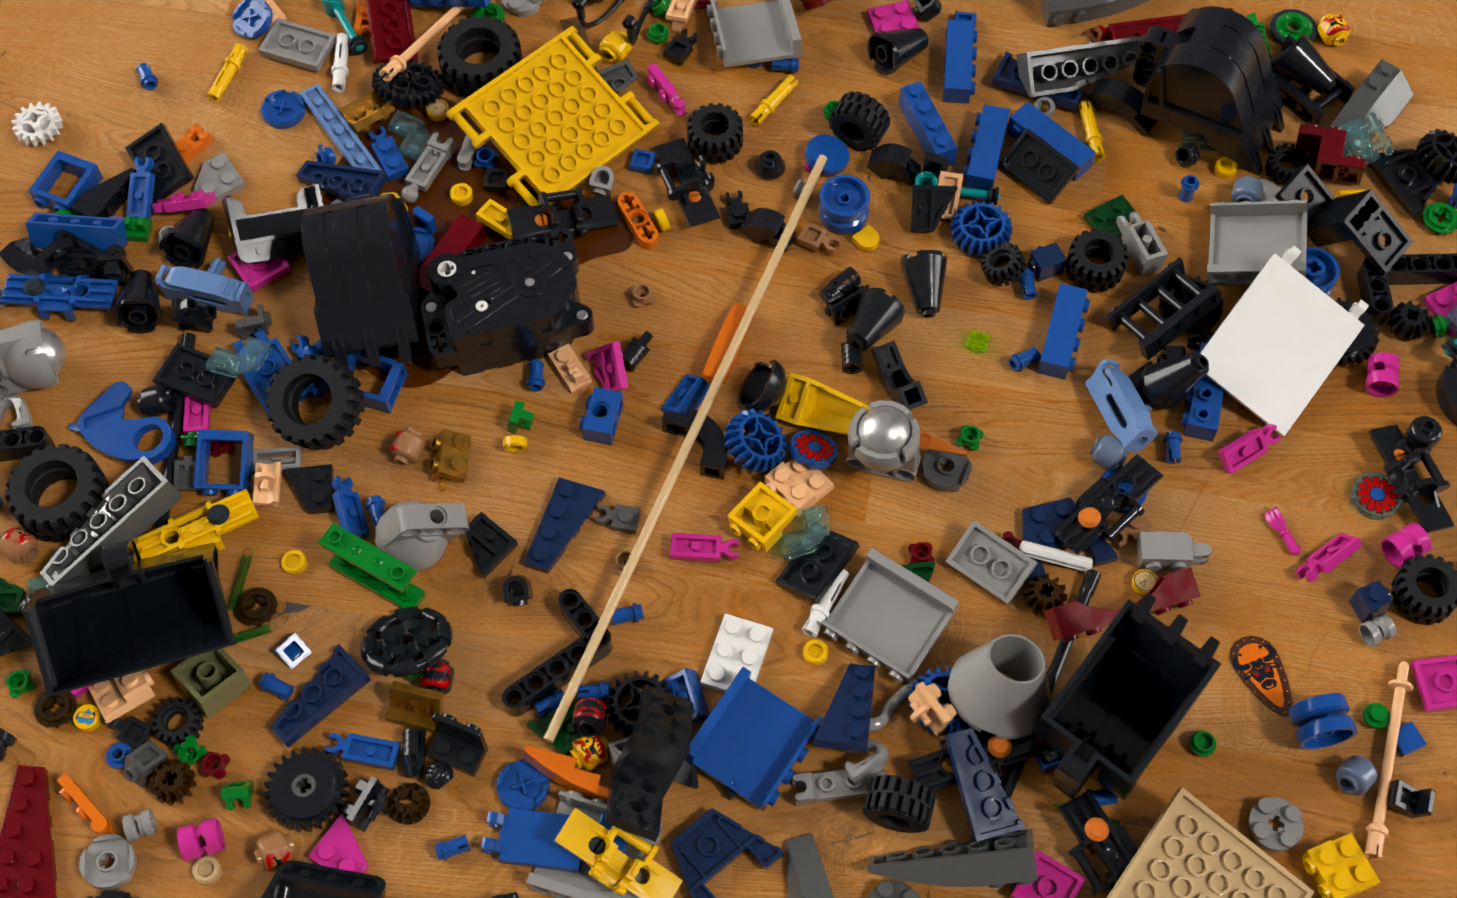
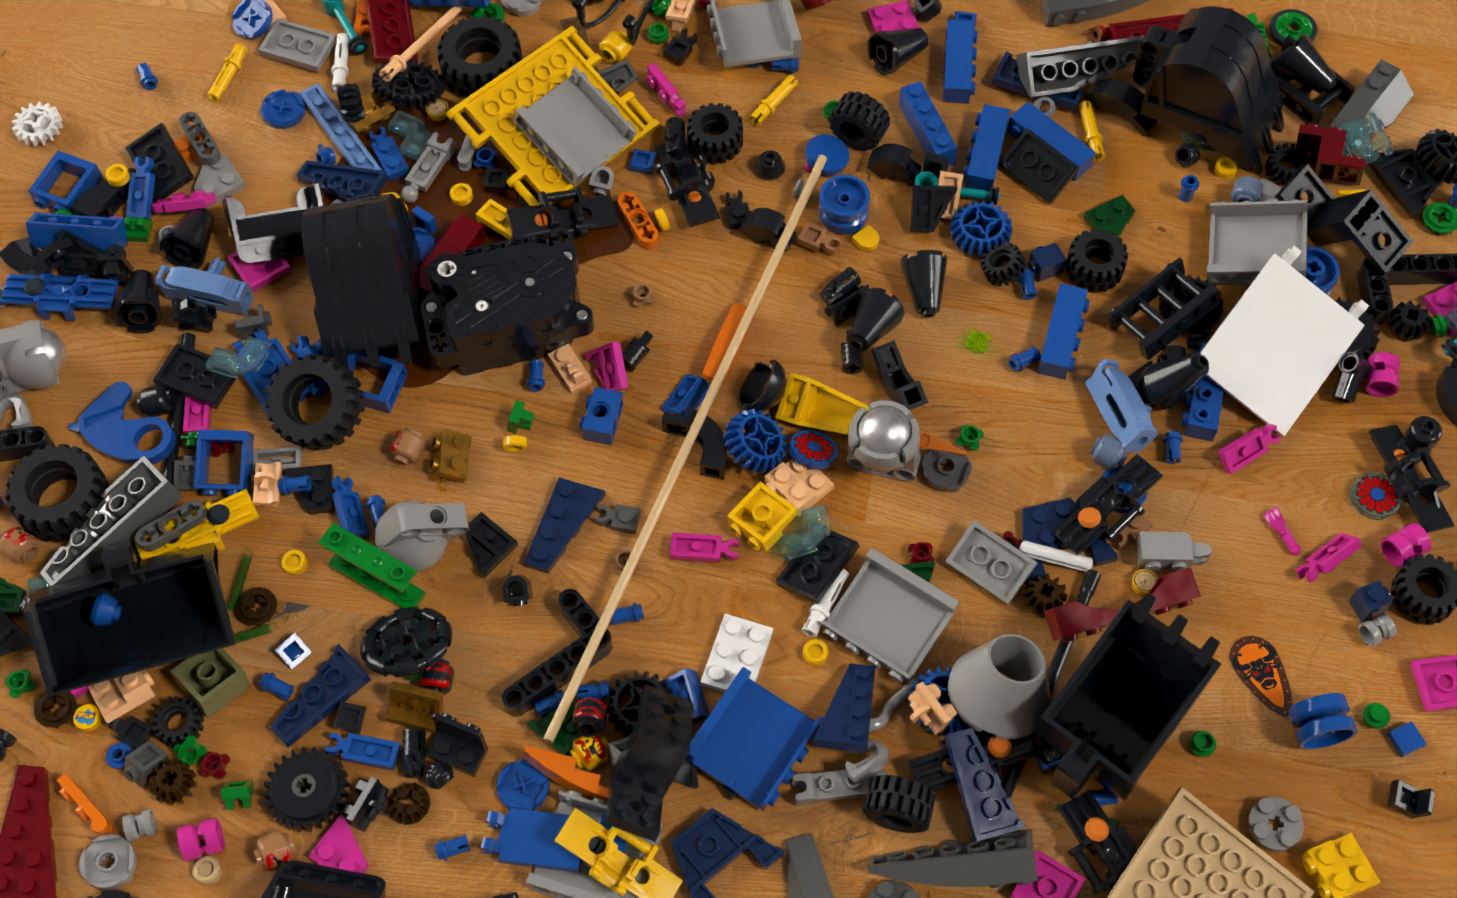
light grey hinge [1116,212,1168,276] -> none
yellow head [1317,13,1350,46] -> none
sand blue head [1335,755,1377,796] -> none
light nougat bar [1364,661,1413,860] -> none
none -> blue cone [90,592,122,627]
none -> yellow tile [105,164,130,187]
none -> dark grey beam [135,500,207,552]
none -> dark grey beam [179,112,221,165]
none -> blue pin [278,475,312,495]
none -> black plate [334,701,367,734]
none -> black gear [336,83,365,122]
none -> light grey panel [513,66,637,186]
none -> black hinge [665,117,686,157]
none -> black piece [1333,352,1371,404]

